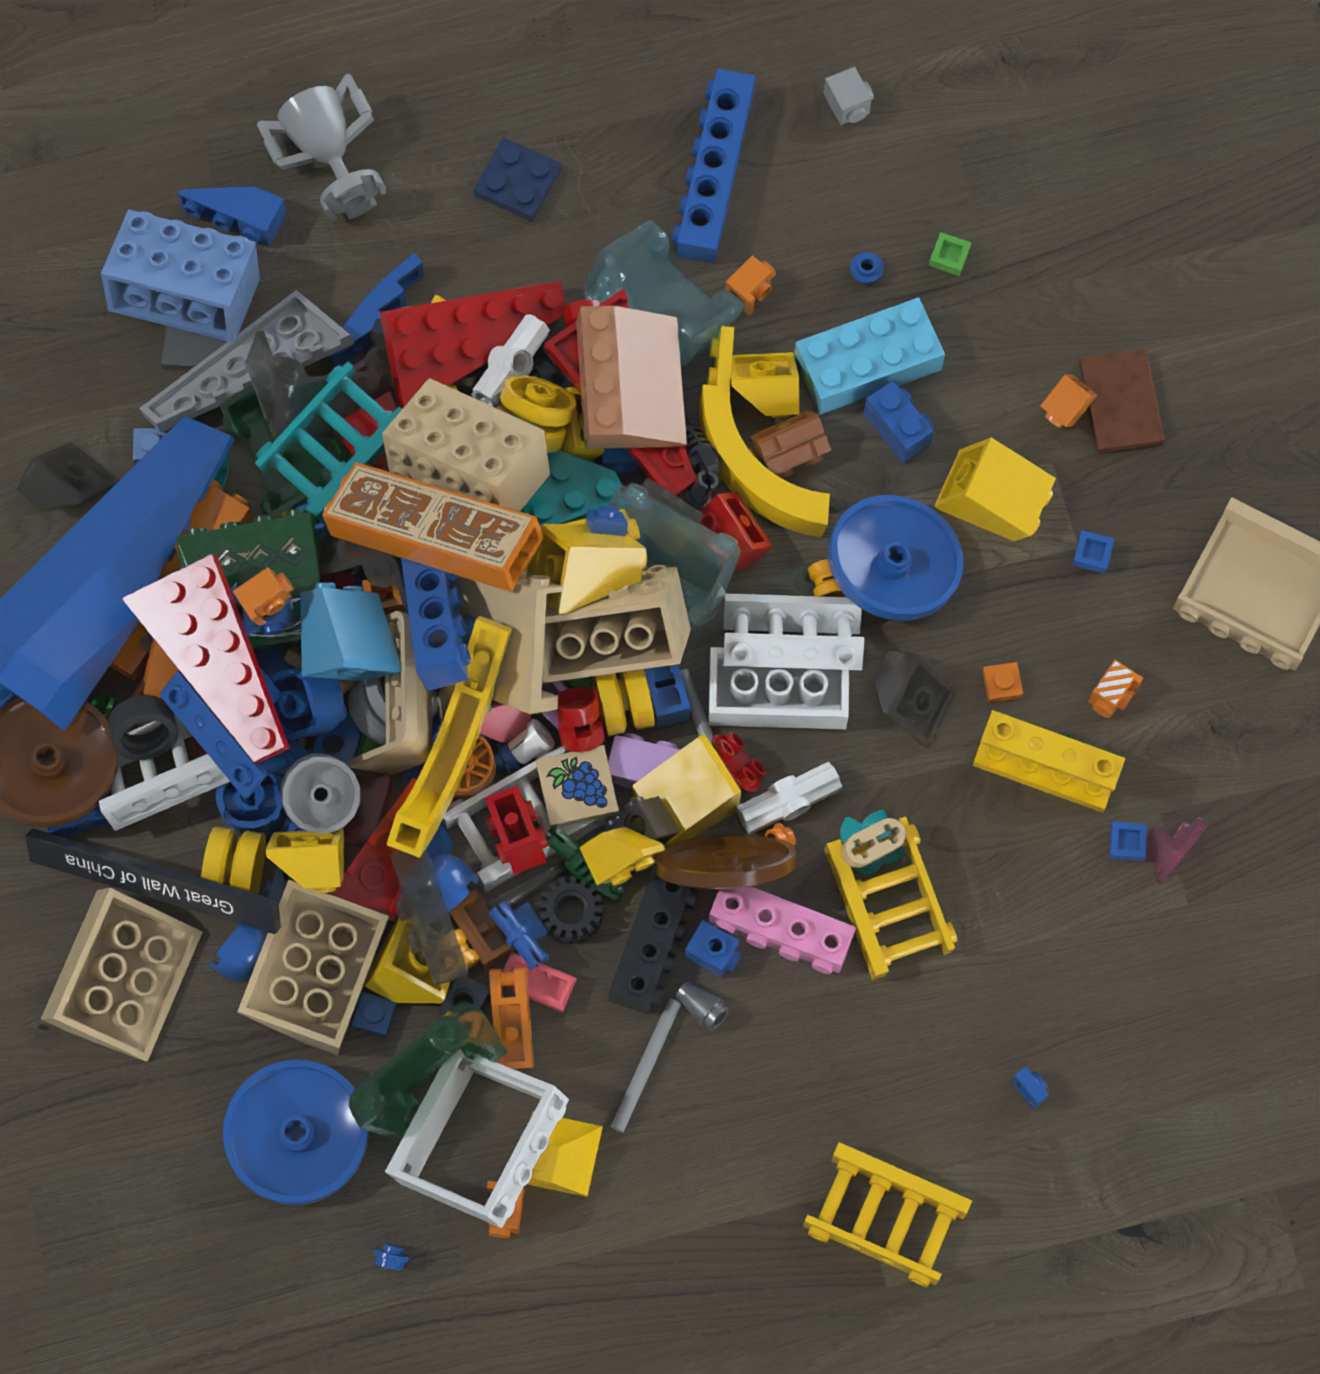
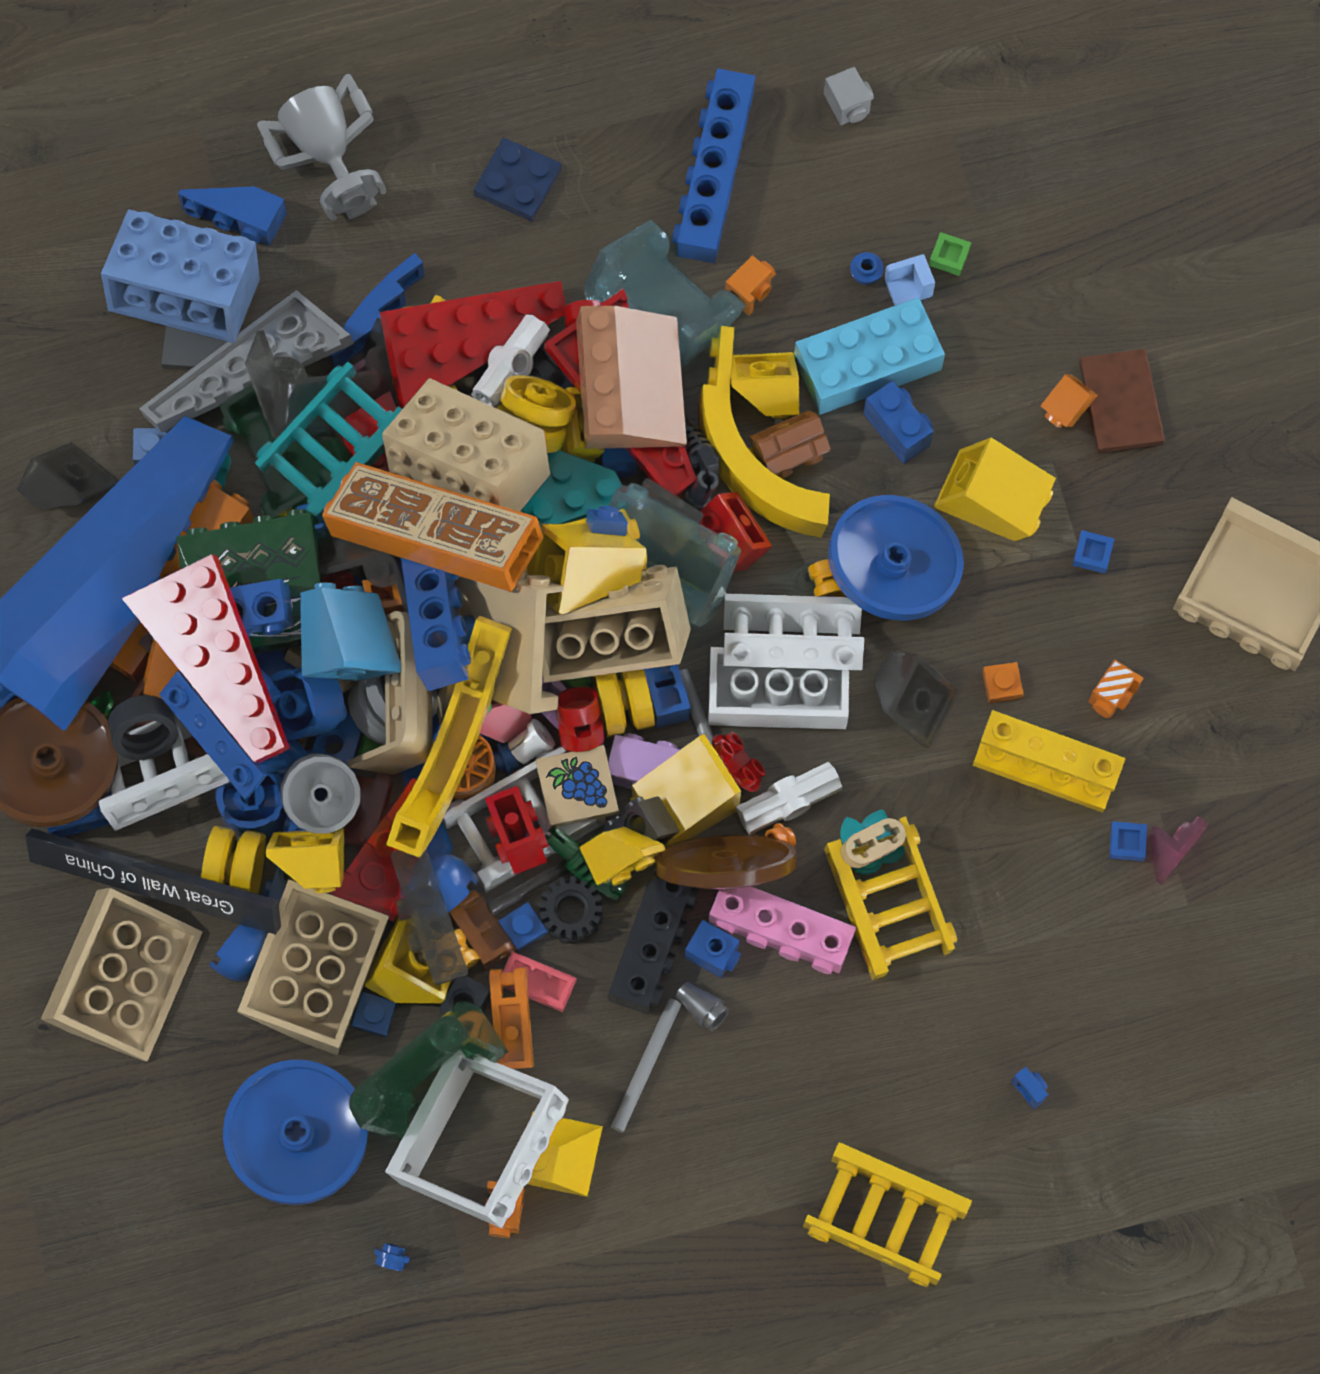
orange brick [233,567,294,626] -> none
blue pin [489,901,549,971] -> none
none -> light blue panel [884,254,935,306]

